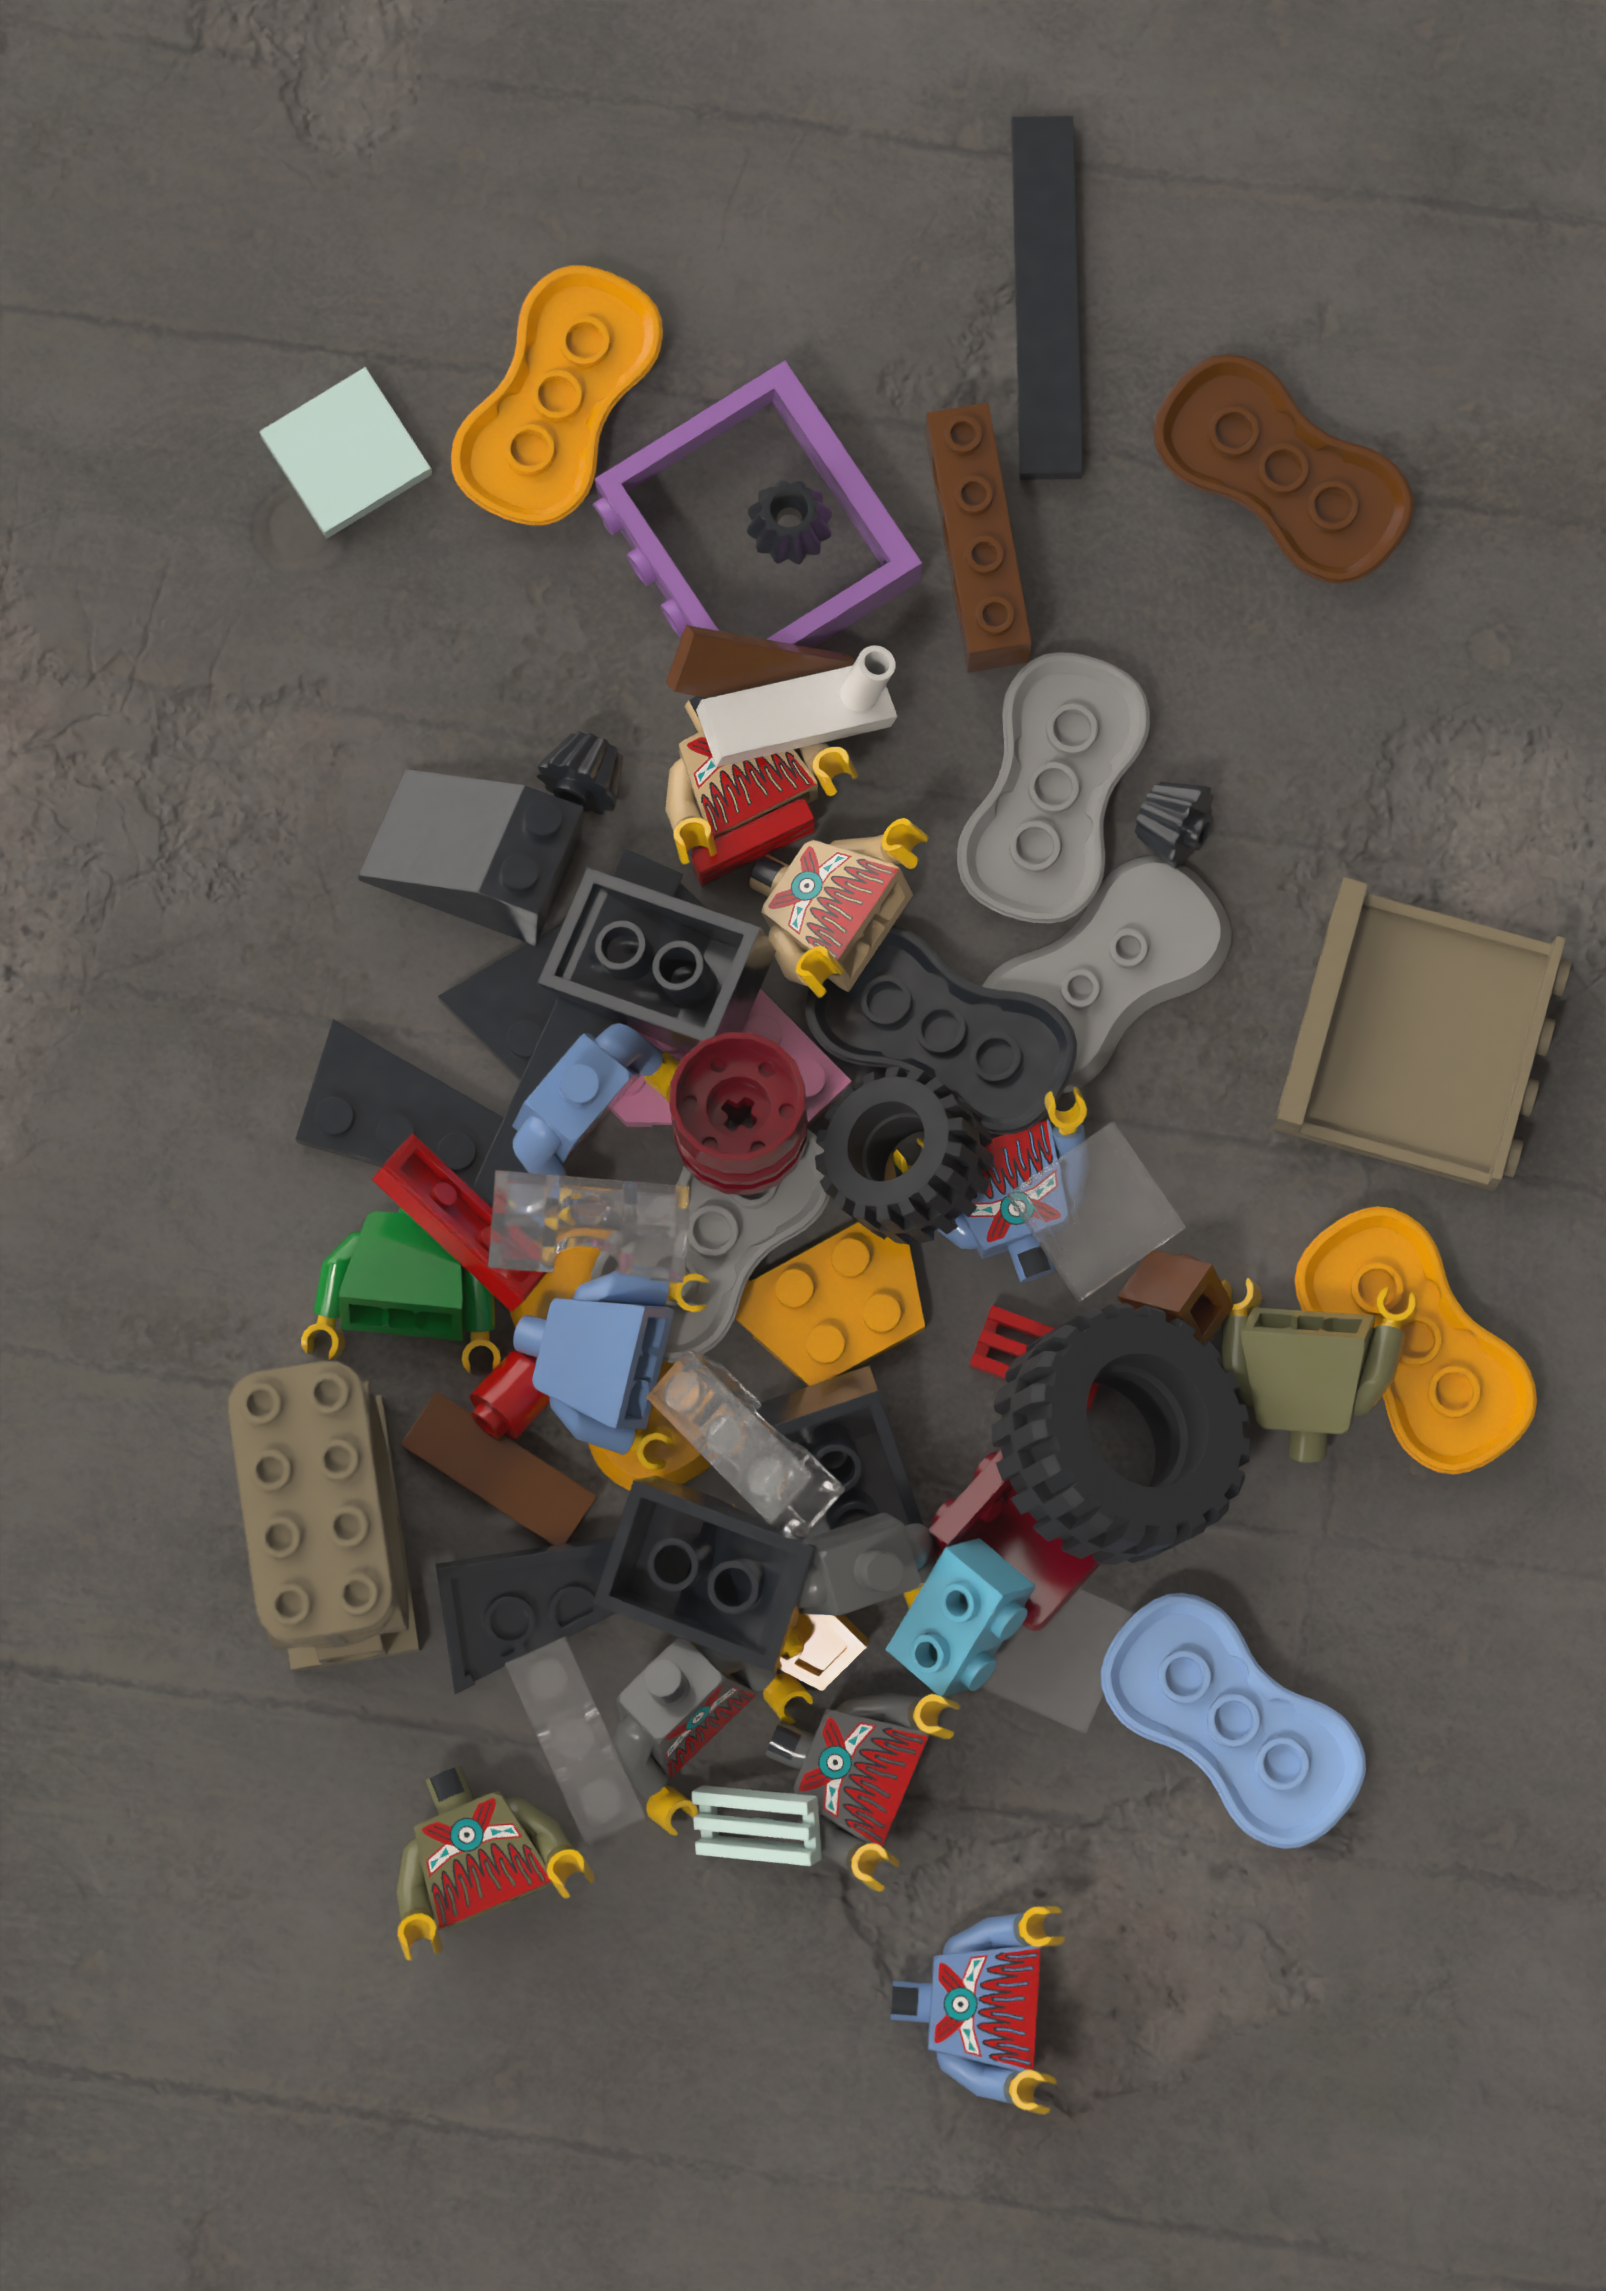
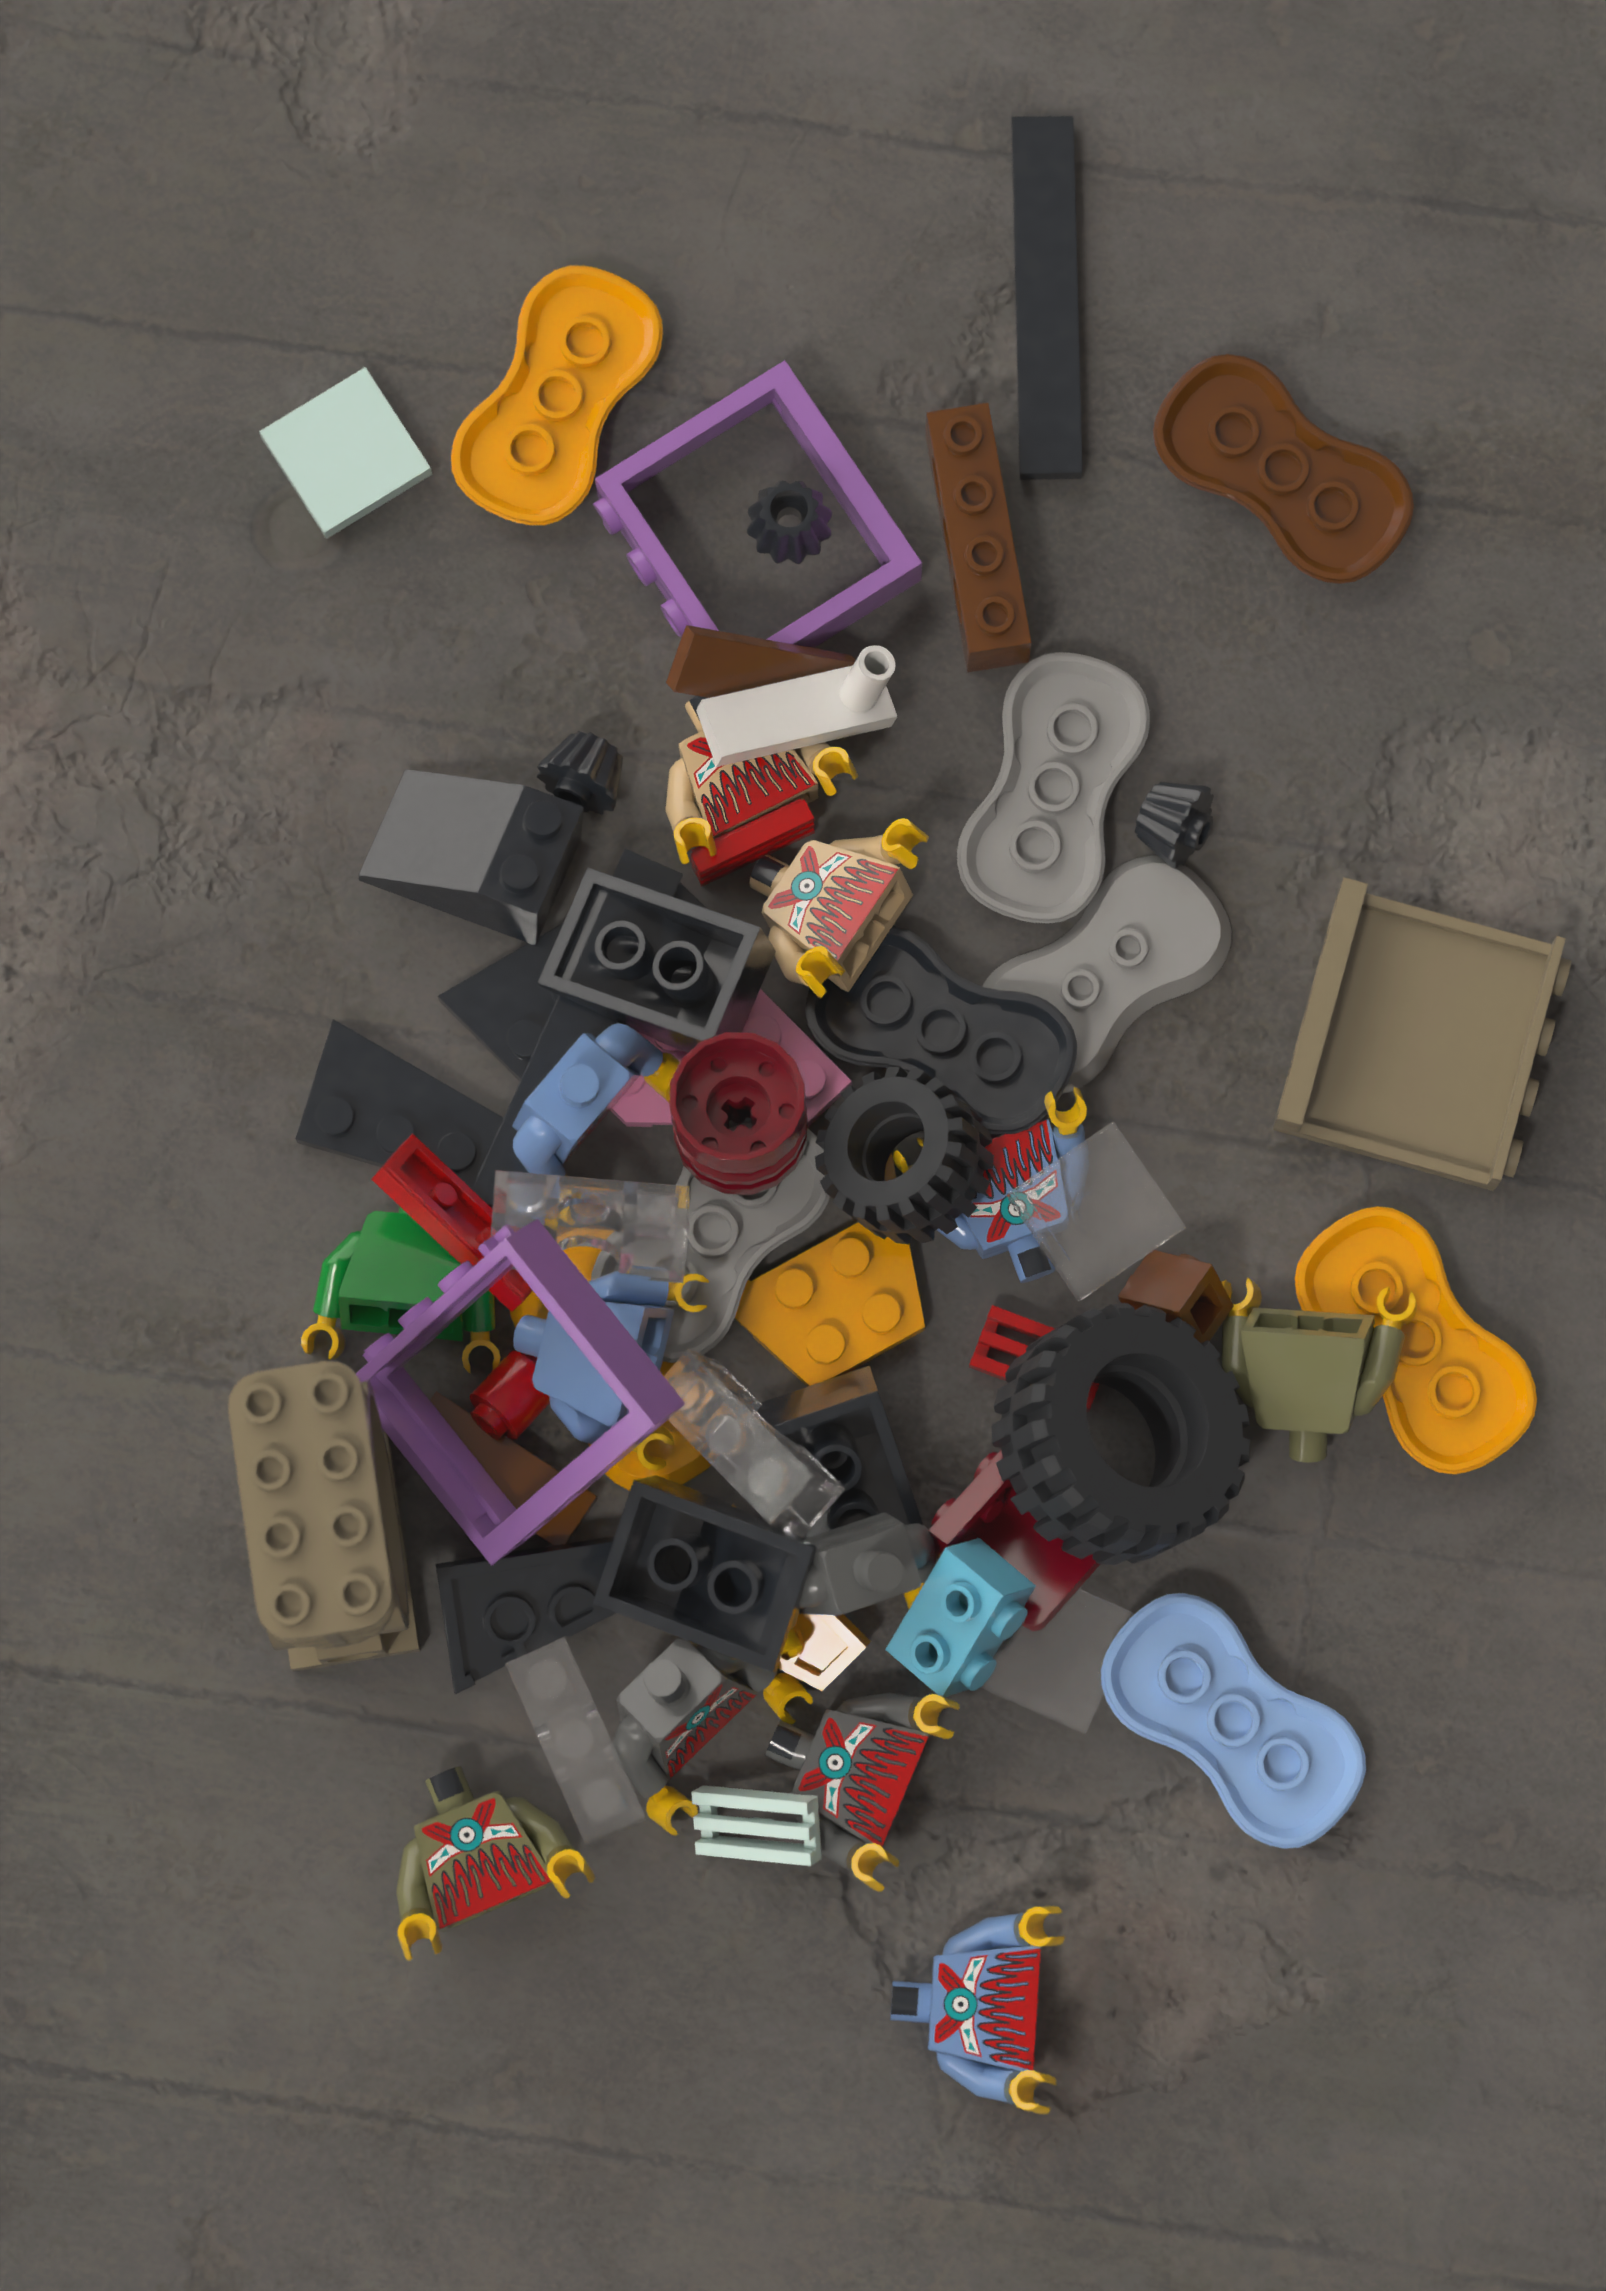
none -> medium lavender window [356,1219,686,1566]

